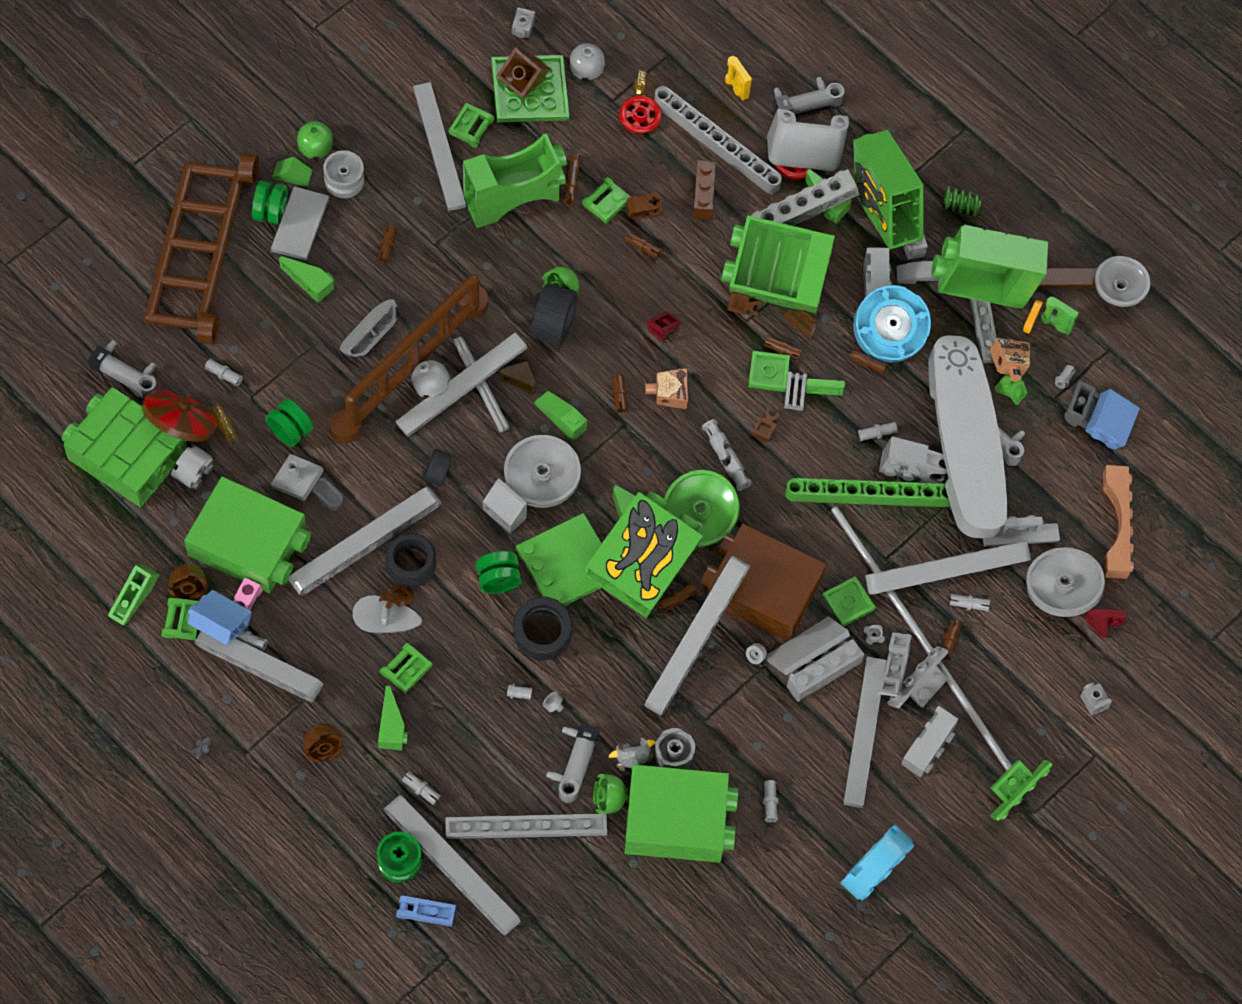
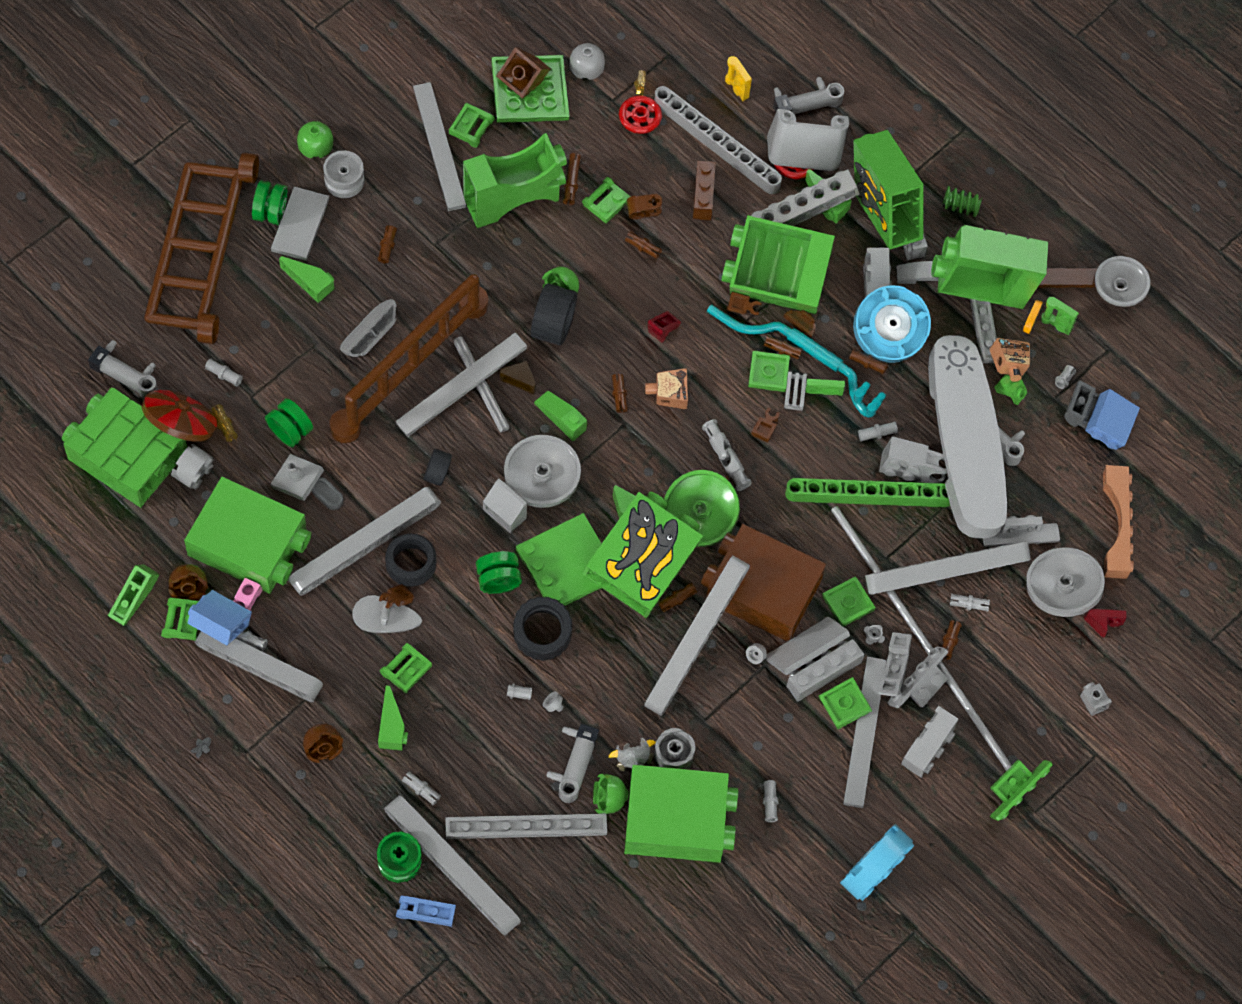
bright green slope [272,157,312,187] -> none
light grey cylinder [411,360,451,397] -> none
light grey brick [512,8,535,39] -> none
none -> teal piece [707,304,886,418]
none -> bright green plate [819,677,872,730]

